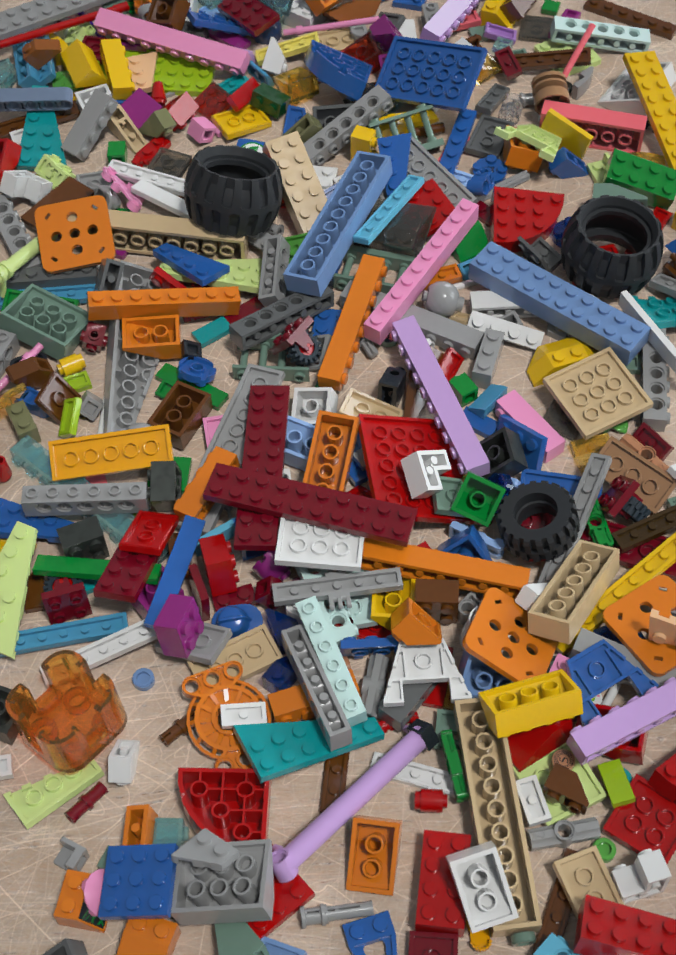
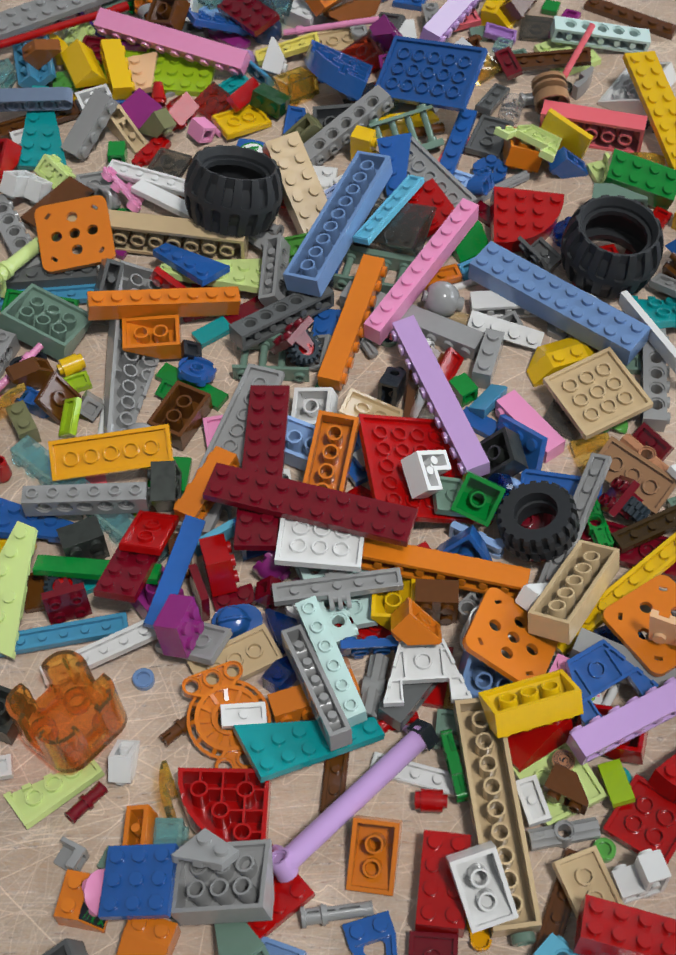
dark red brick [80,321,108,353] -> none
none -> clear yellow slope [159,760,179,824]

